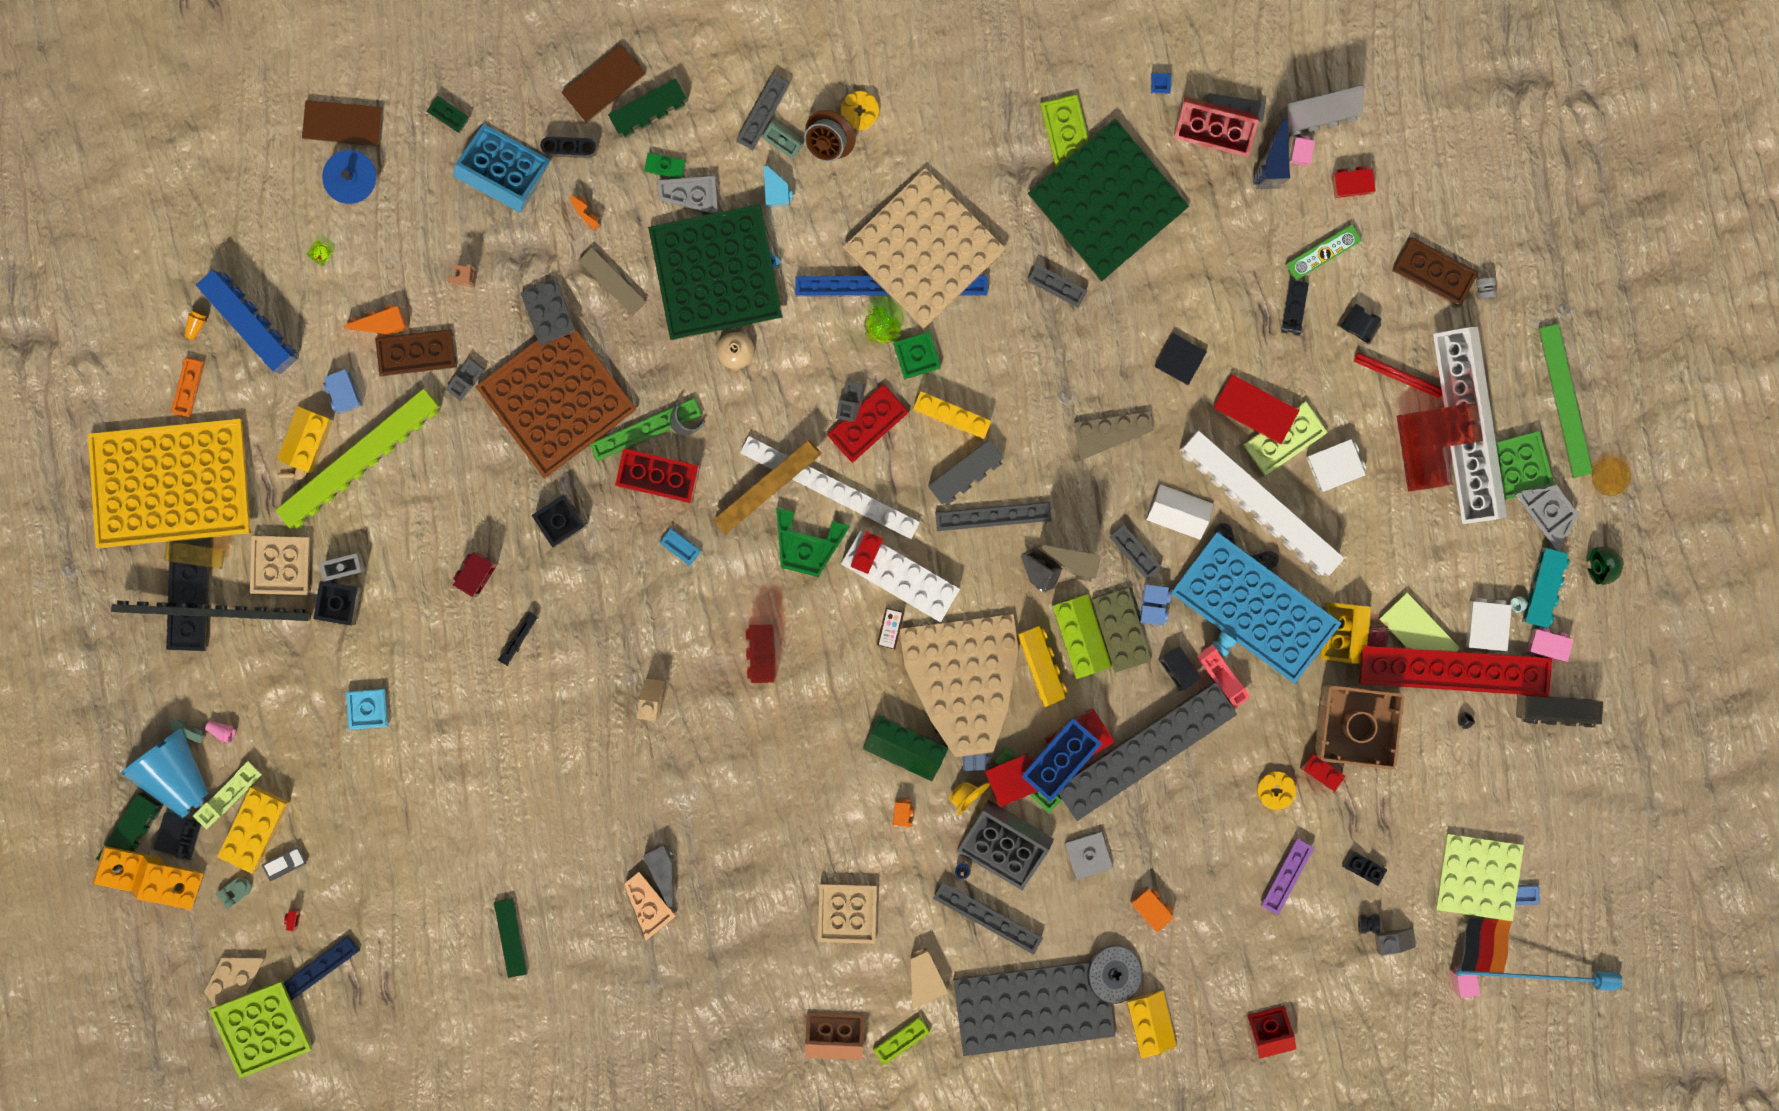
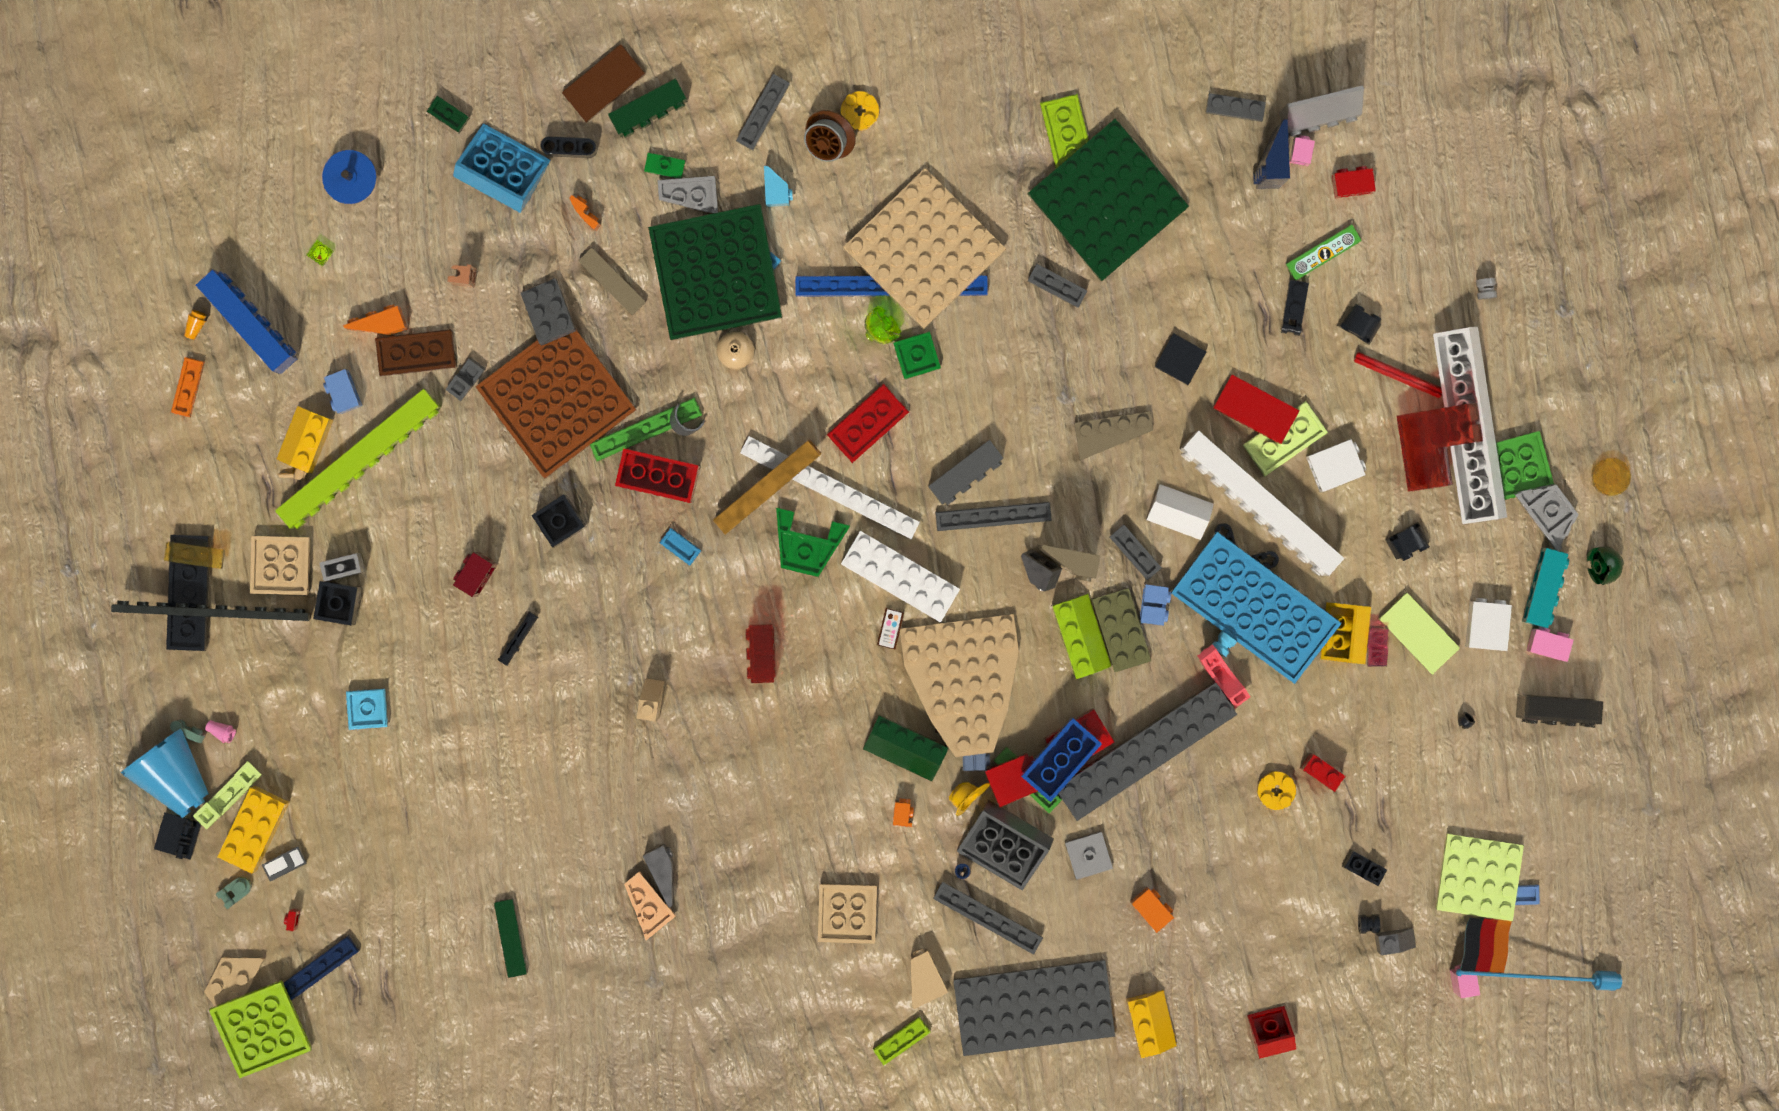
yellow plate [88,419,251,548] -> none
light orange bracket [92,846,203,910] -> none
dark green brick [96,792,161,871] -> none
reddish brown tile [302,100,383,146] -> none
sand green slope [762,119,805,159] -> none
nougat slope [805,1012,864,1060] -> none
dark grey slope [836,381,866,422] -> none
red brick [850,531,883,574] -> none
yellow brick [913,391,991,440] -> none
yellow slope [1017,625,1067,707] -> none
piece [1087,946,1142,1004] -> none
blue plate [1151,73,1171,94] -> none
black hinge [1158,646,1201,691] -> none
red brick [1174,96,1259,157] -> none
medium lavender plate [1261,838,1314,915] -> none
medium nougat brick [1315,684,1405,770] -> none
red plate [1359,645,1552,697] -> none
reddish brown tile [1392,237,1479,307] -> none
light aqua hinge [1510,596,1528,613] -> none
bright green tile [1538,324,1593,478] -> none
none -> black cylinder [1385,521,1430,561]

